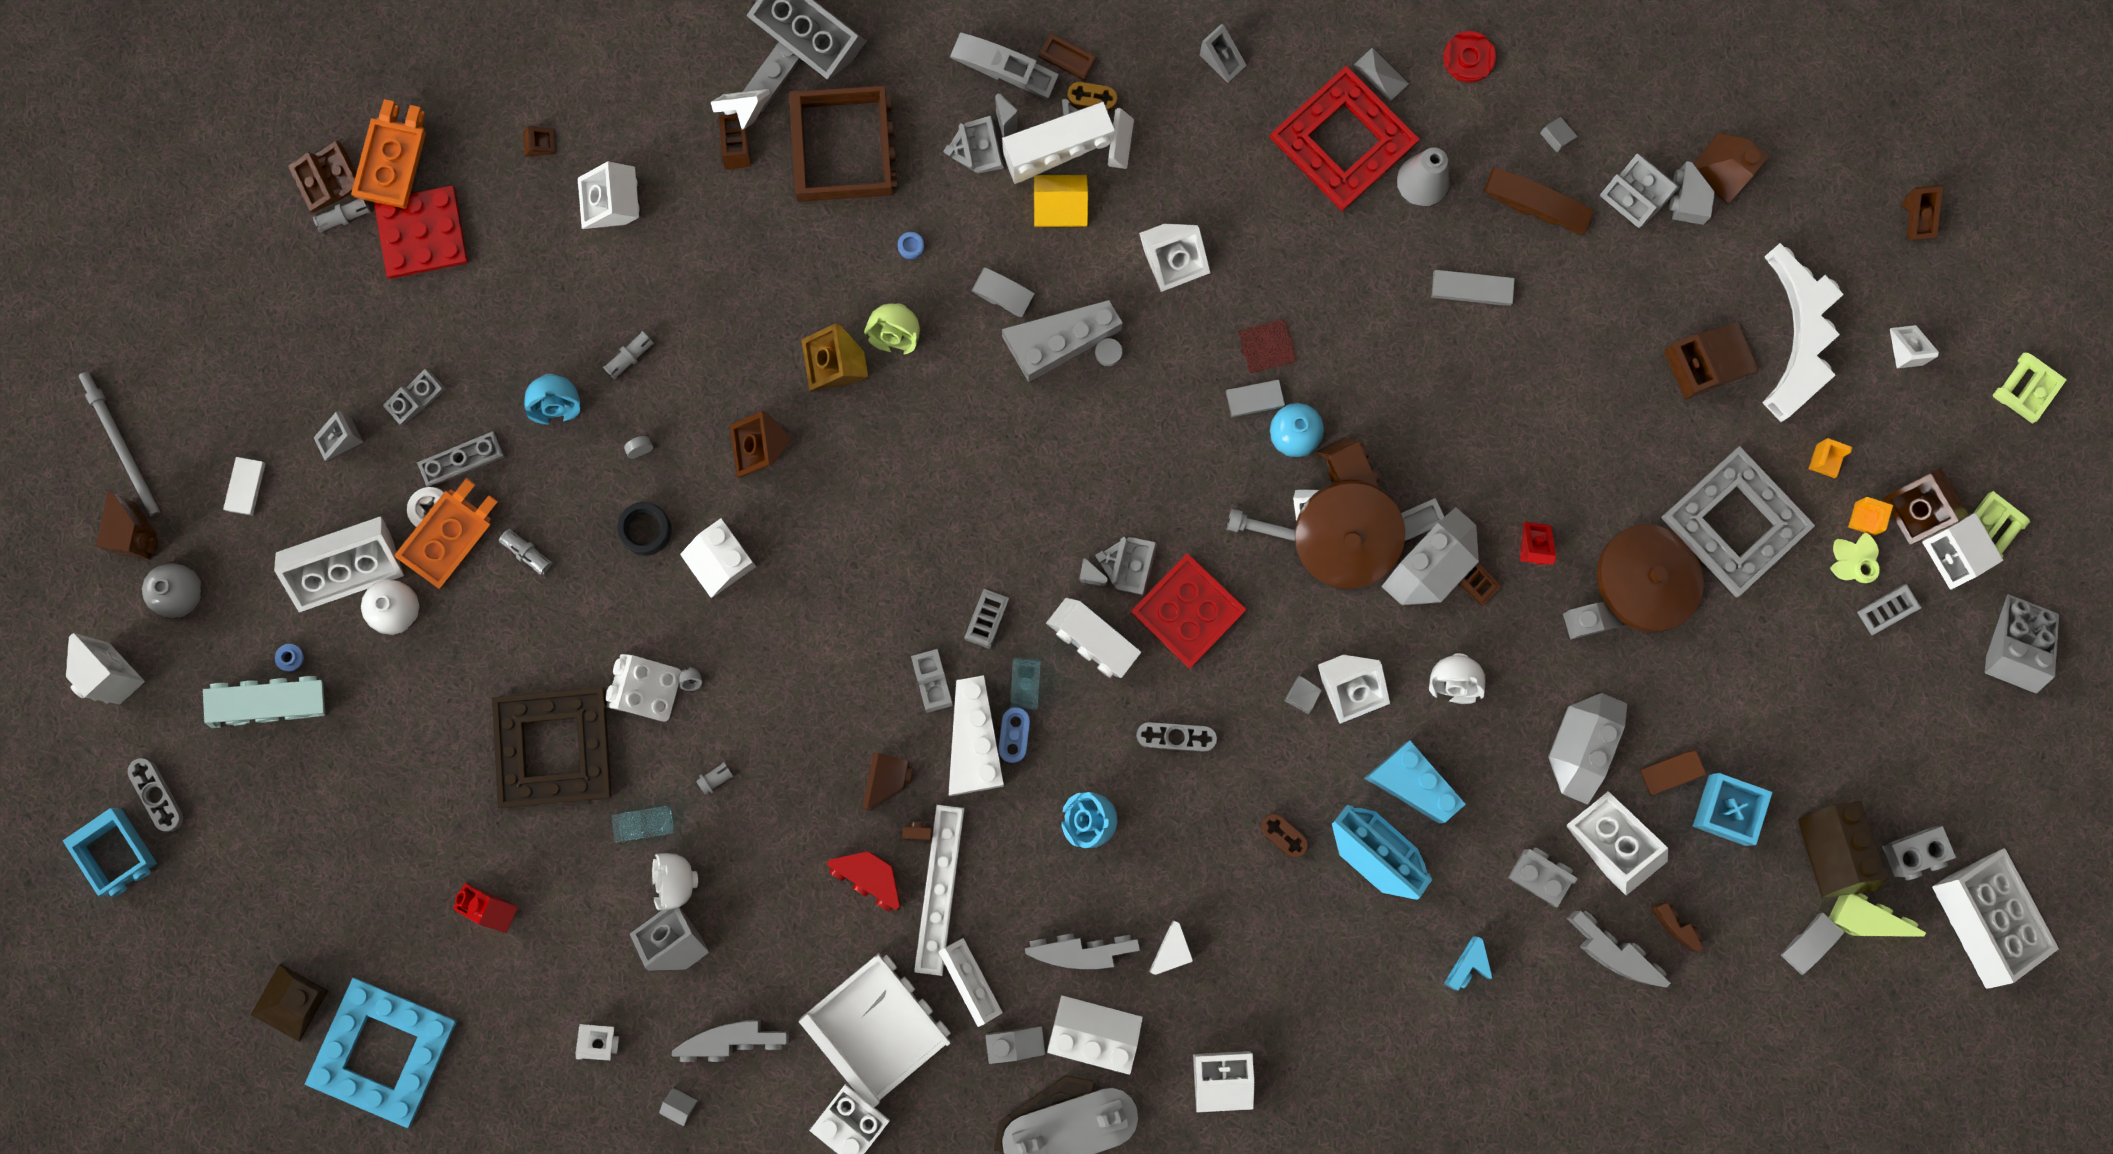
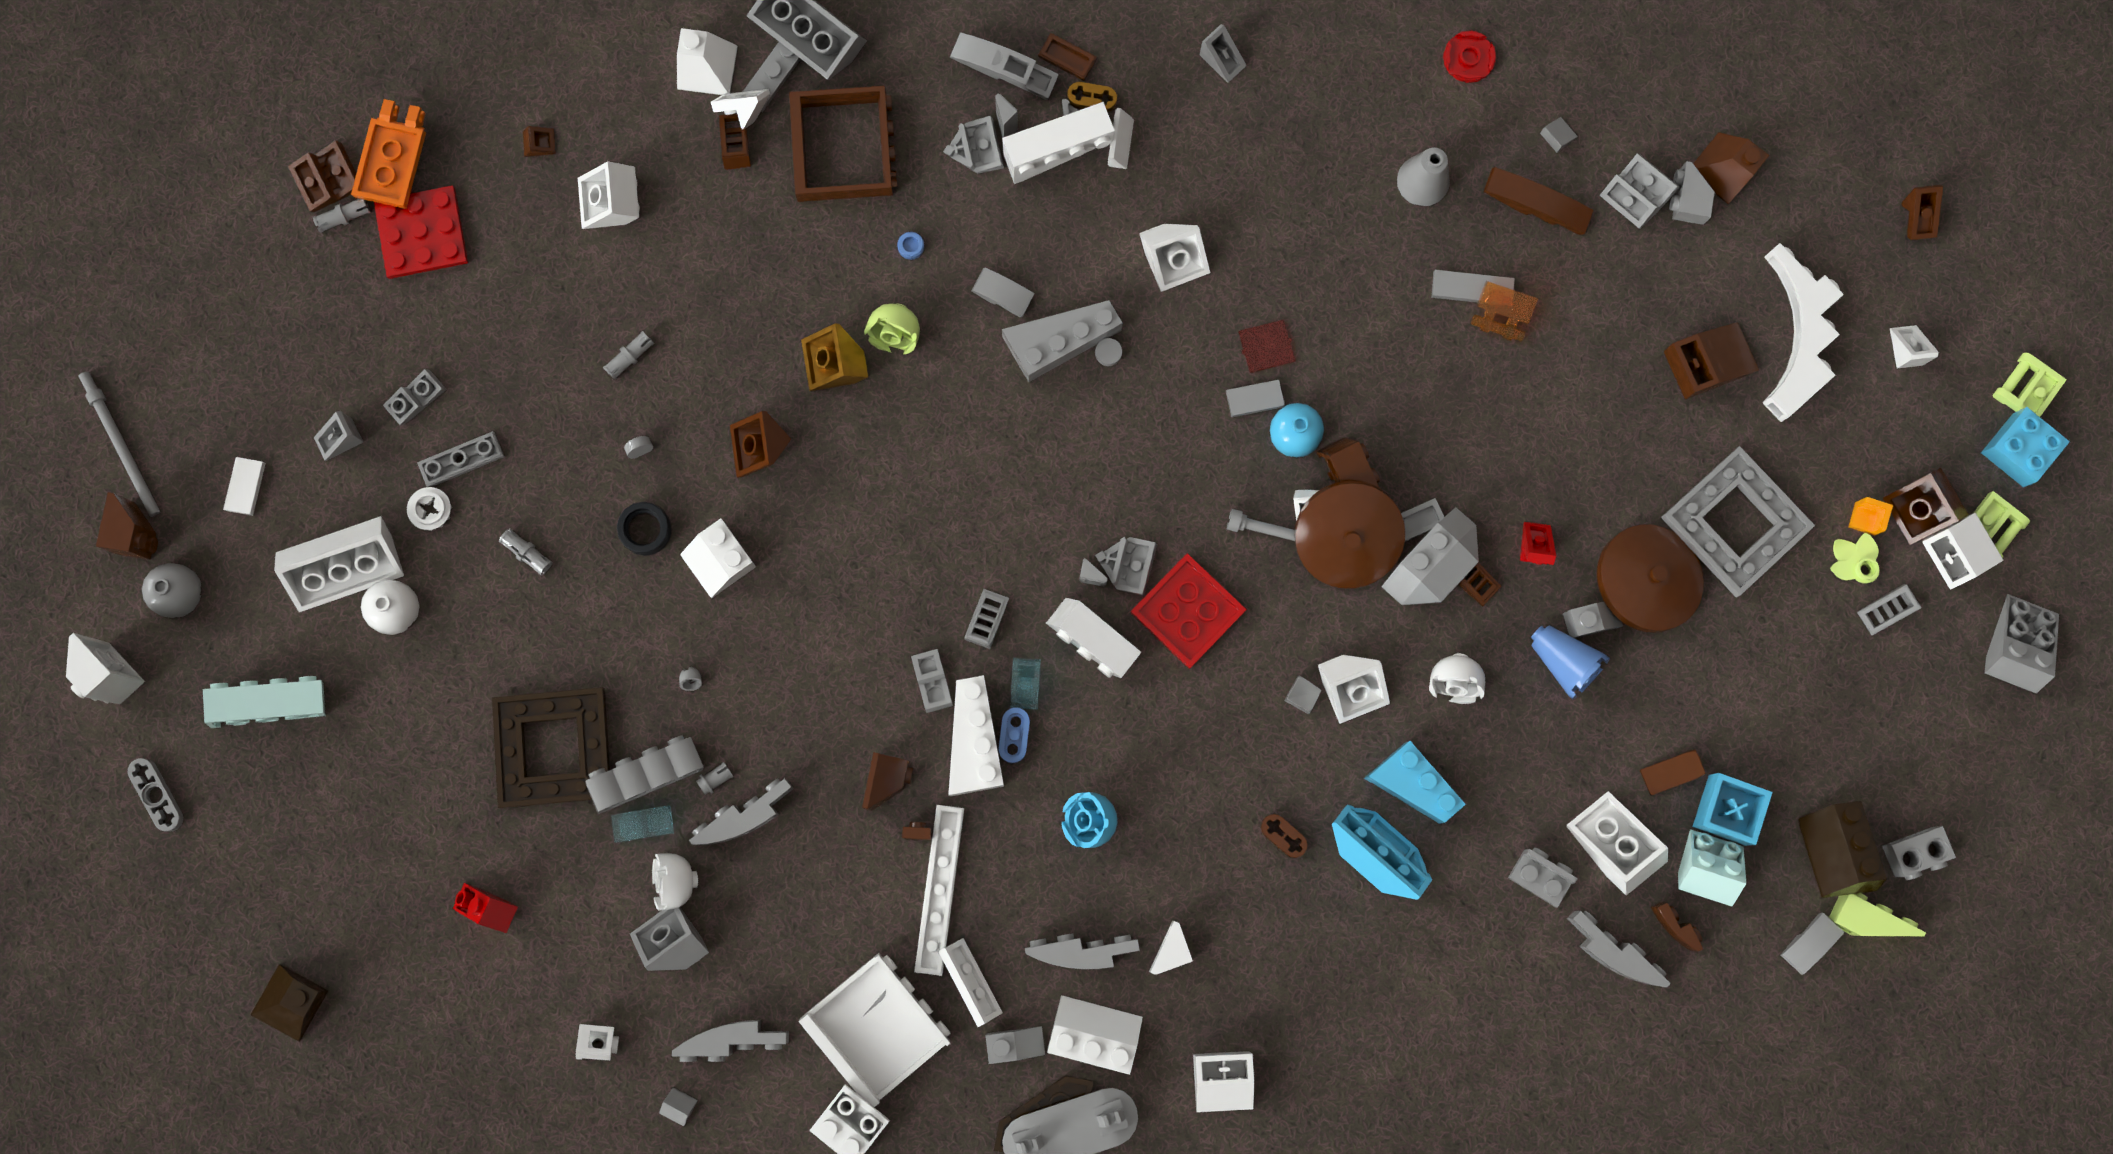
medium azure window [63,808,157,898] -> none
medium blue plate [275,644,304,672] -> none
medium azure plate [304,978,457,1128] -> none
orange tile [394,478,498,589] -> none
medium azure cylinder [524,374,580,424] -> none
white bracket [606,654,681,722] -> none
red slope [826,851,901,912] -> none
yellow slope [1034,175,1088,227] -> none
light grey beam [1136,722,1217,752] -> none
red plate [1269,66,1420,212] -> none
light grey slope [1353,48,1409,102] -> none
medium azure slope [1444,936,1492,991] -> none
light grey wedge [1548,693,1627,805] -> none
light orange panel [1809,438,1853,478] -> none
white slope [1932,848,2059,989] -> none
none -> light grey brick [585,735,704,814]
none -> white slope [677,28,738,95]
none -> light grey slope [689,778,794,845]
none -> clear orange plate [1471,281,1538,341]
none -> medium blue cone [1531,625,1610,699]
none -> light aqua slope [1678,829,1746,906]
none -> medium azure brick [1981,407,2070,487]

